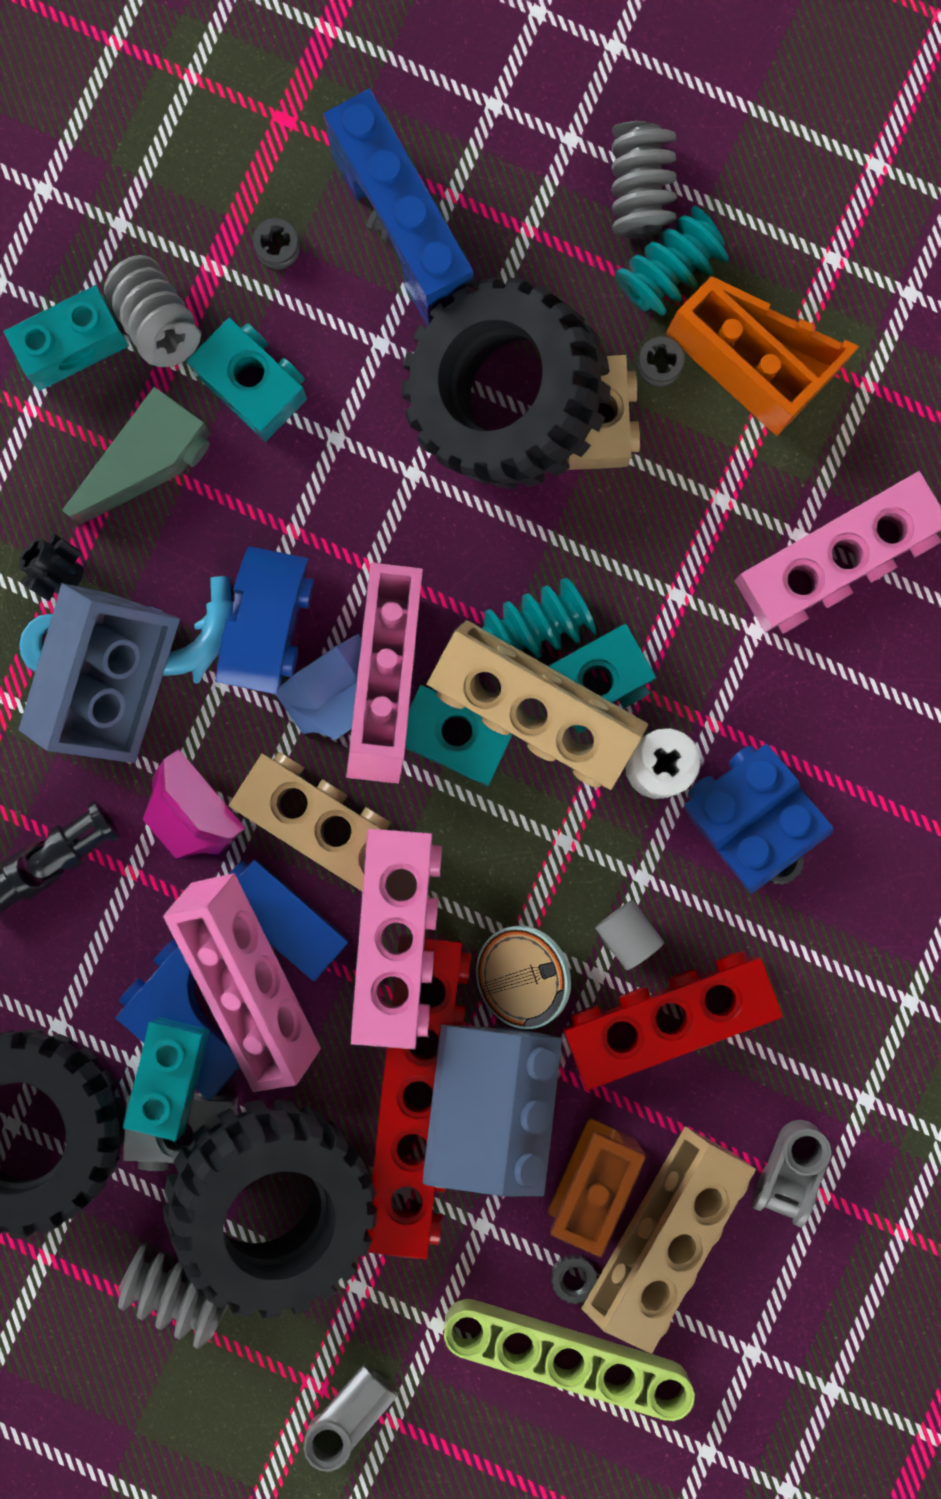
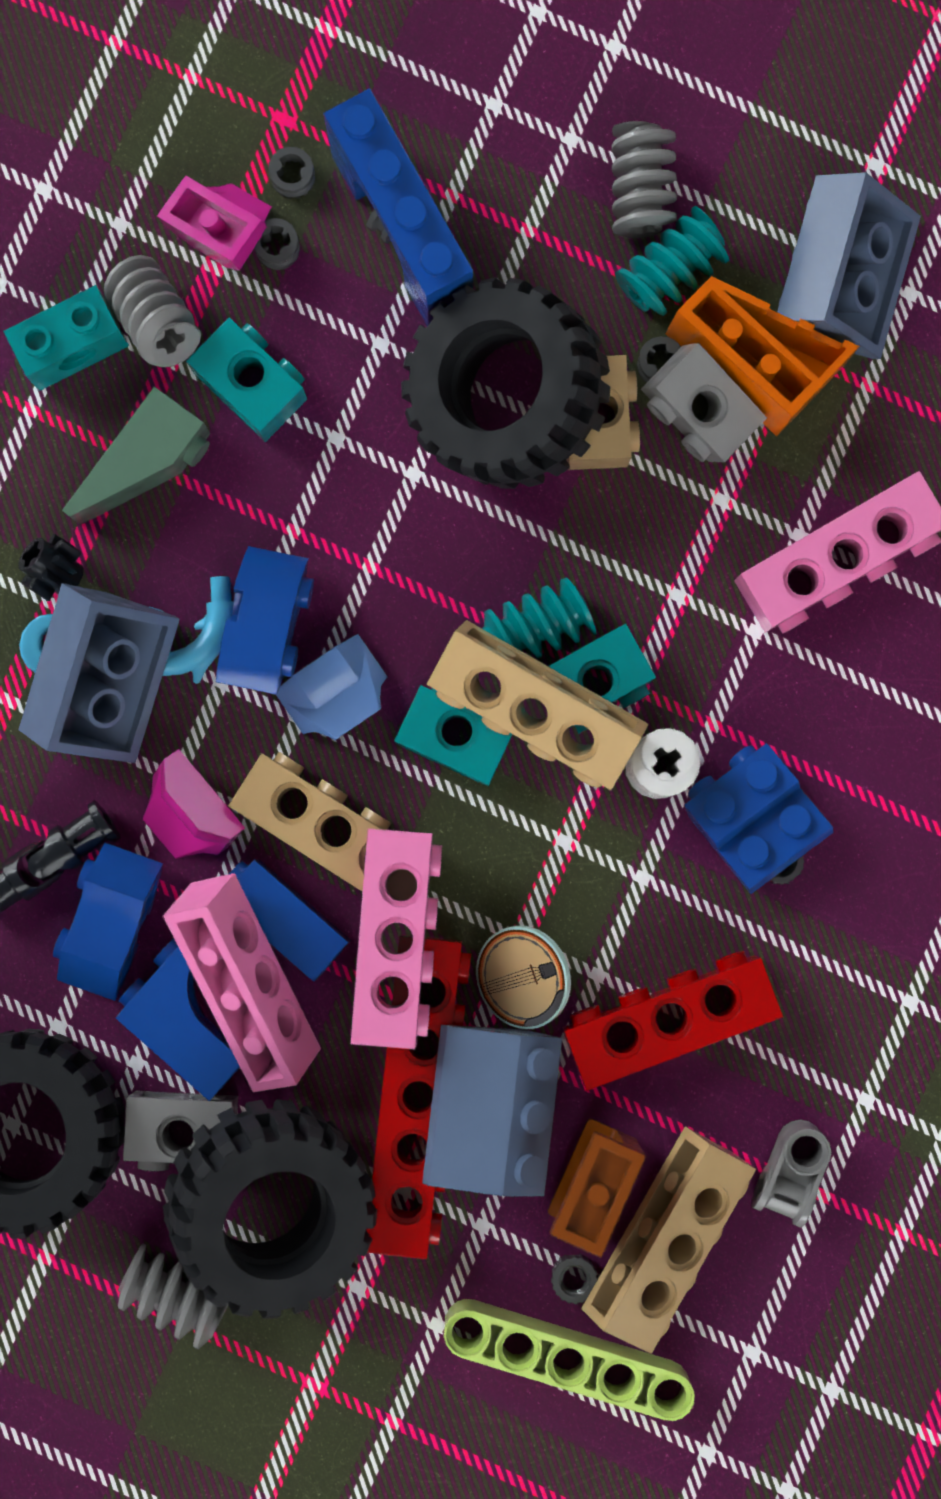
teal brick [123,1017,211,1141] -> none
light grey piece [303,1363,398,1472] -> none
bright pink brick [346,562,423,784] -> none
light grey piece [595,900,665,971] -> none
none -> blue brick [53,843,163,1001]
none -> dark pink slope [157,175,272,271]
none -> dark grey bush [268,147,315,199]
none -> light grey brick [641,343,767,462]
none -> sand blue slope [777,172,921,359]

